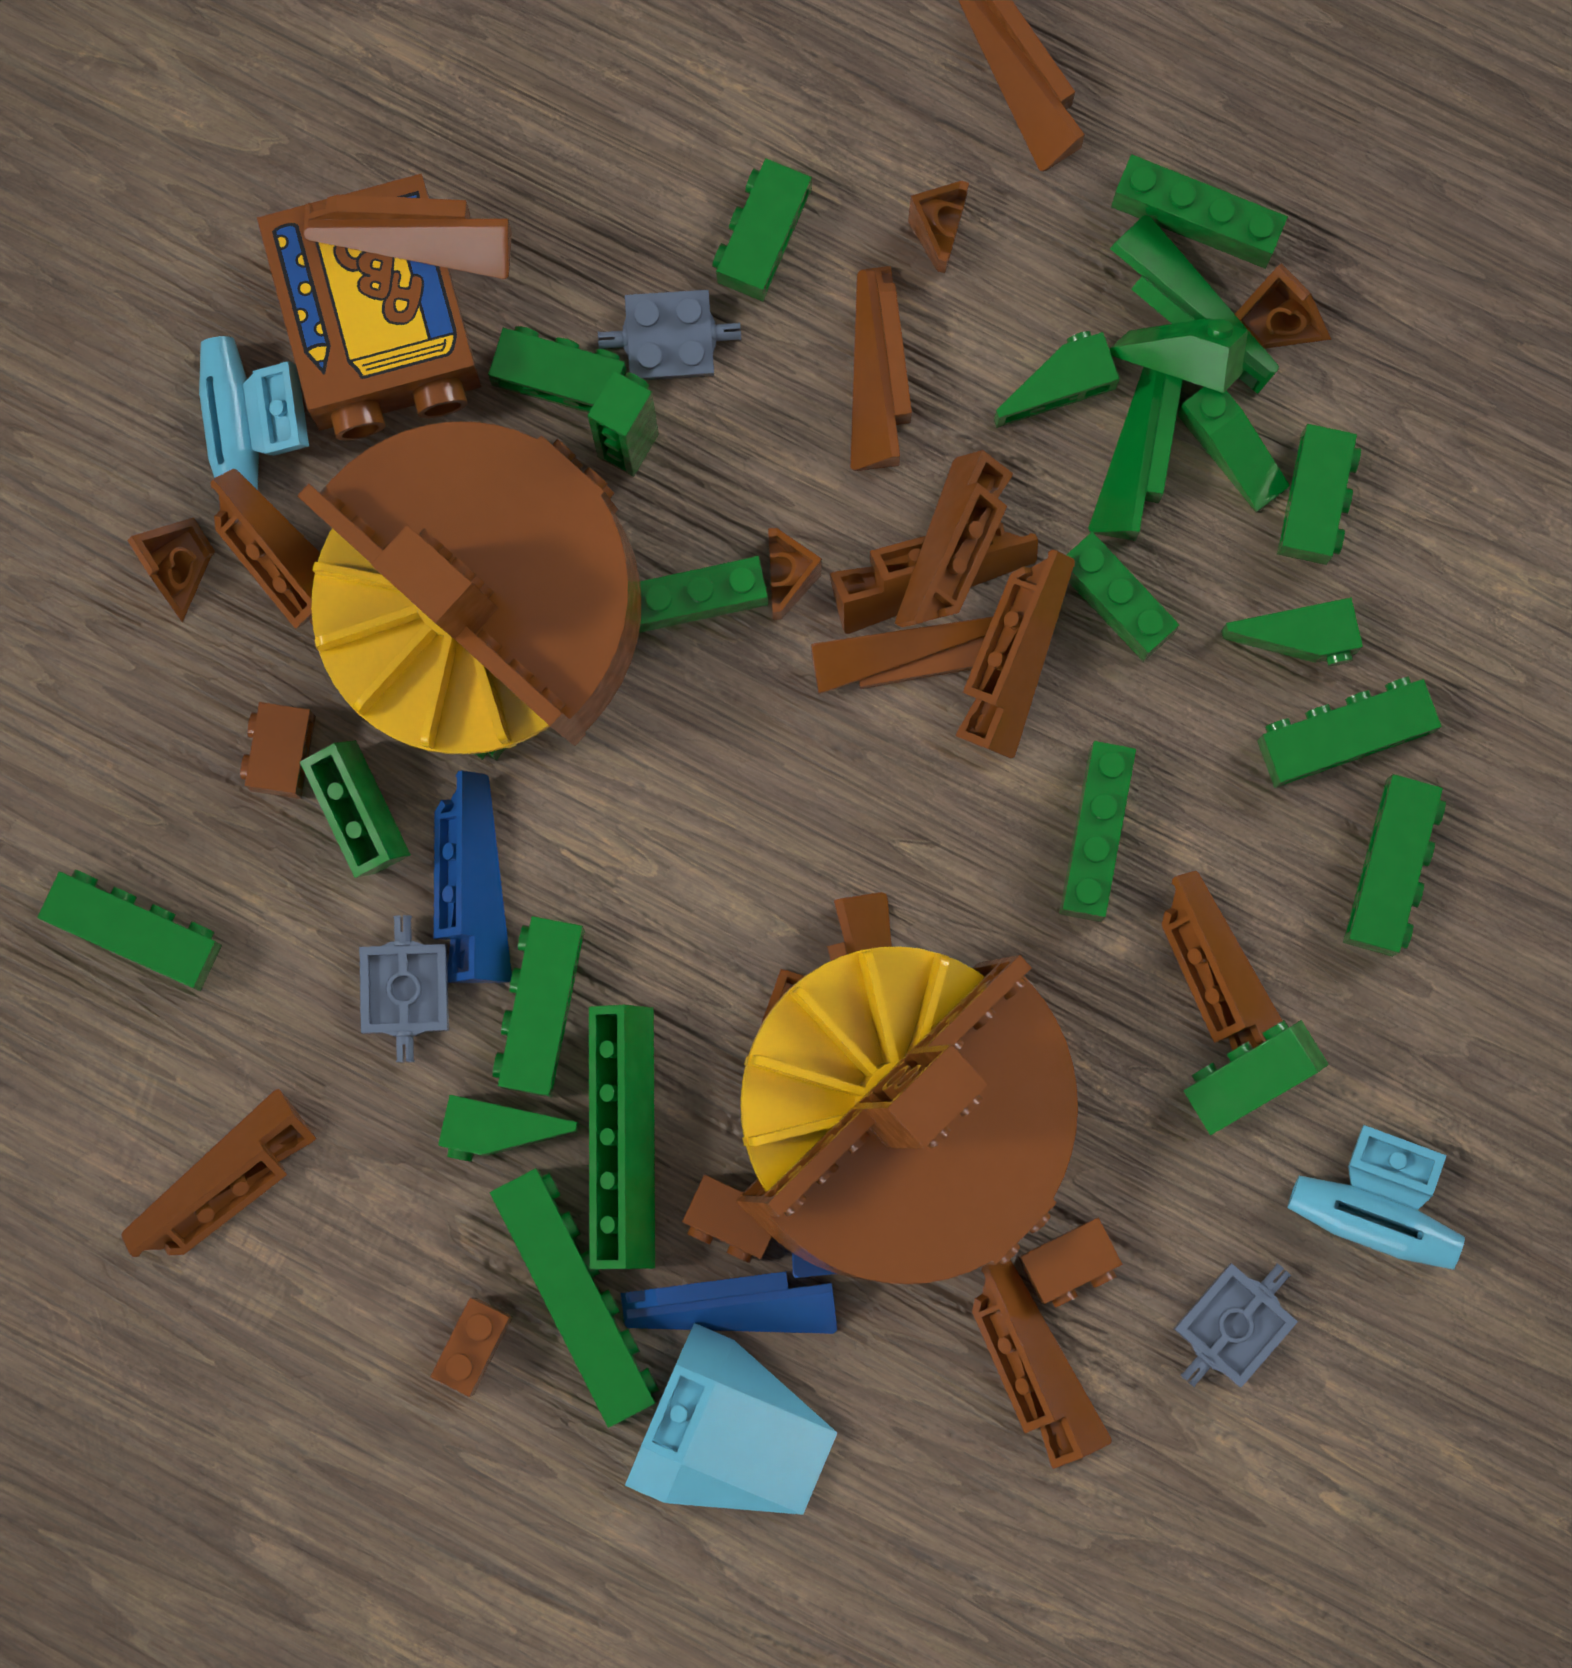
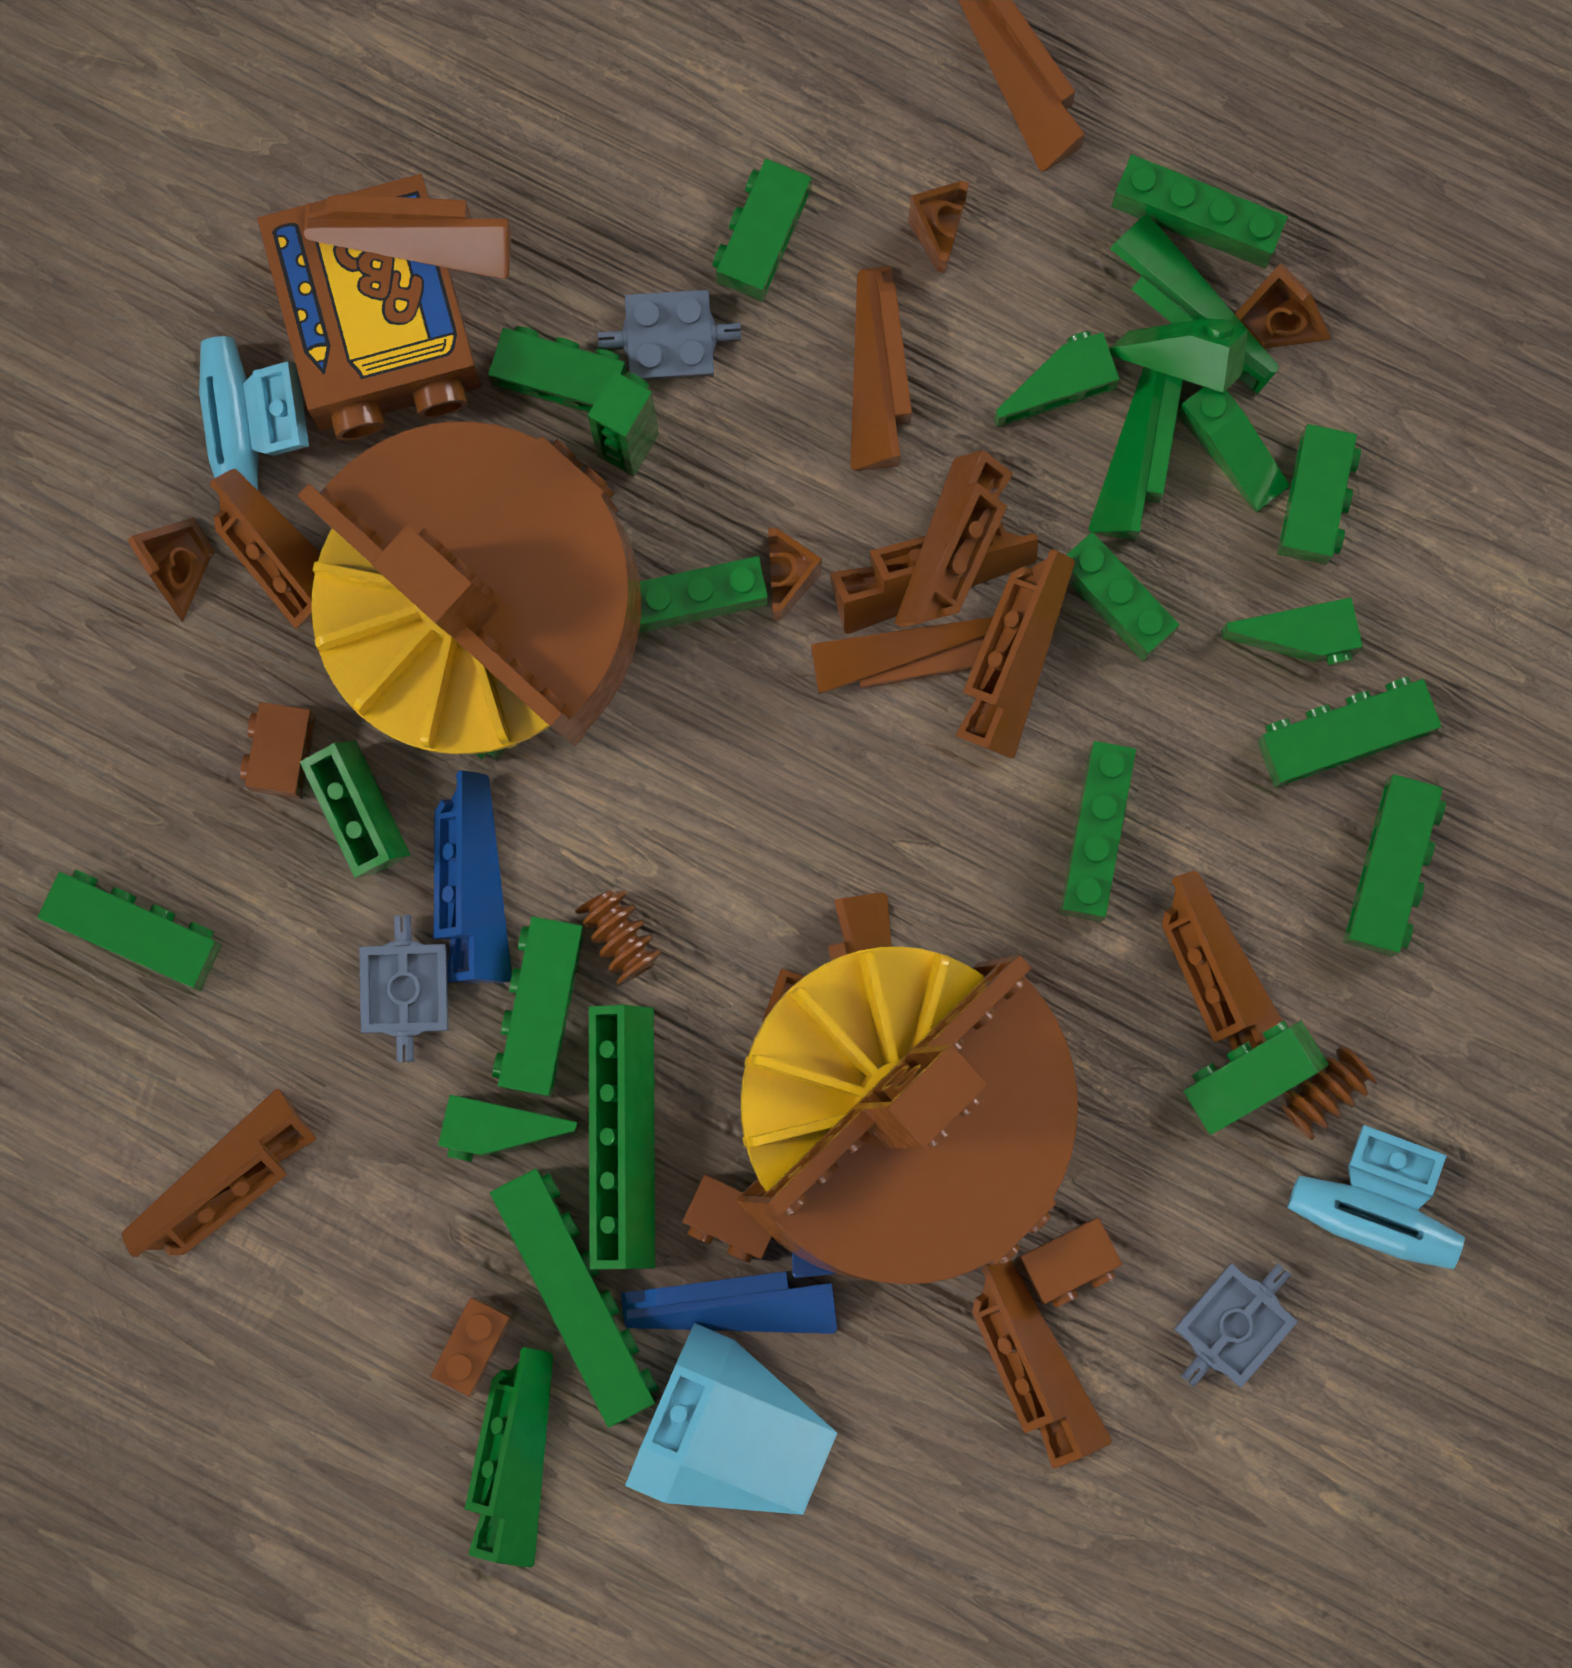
none -> green wedge [464,1347,553,1568]
none -> dark orange piece [575,890,661,986]
none -> dark orange piece [1281,1046,1377,1140]

